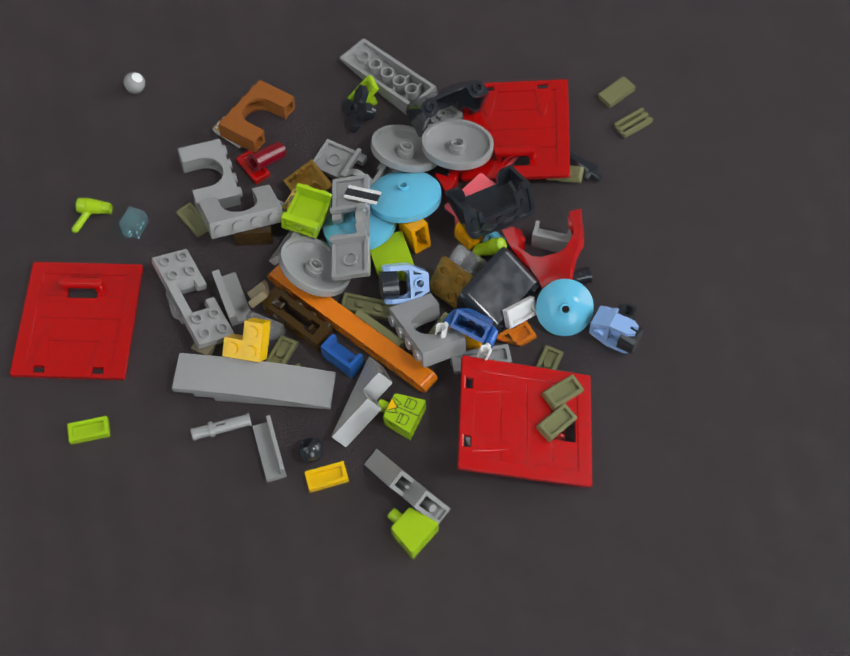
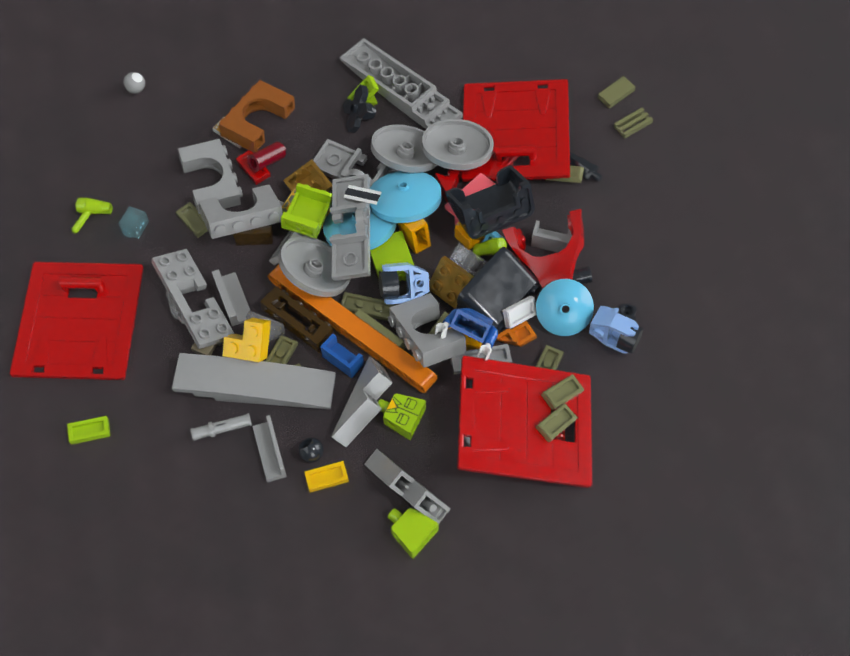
dark tan slope [247,280,269,308] -> none
black windscreen [406,80,489,137] -> none

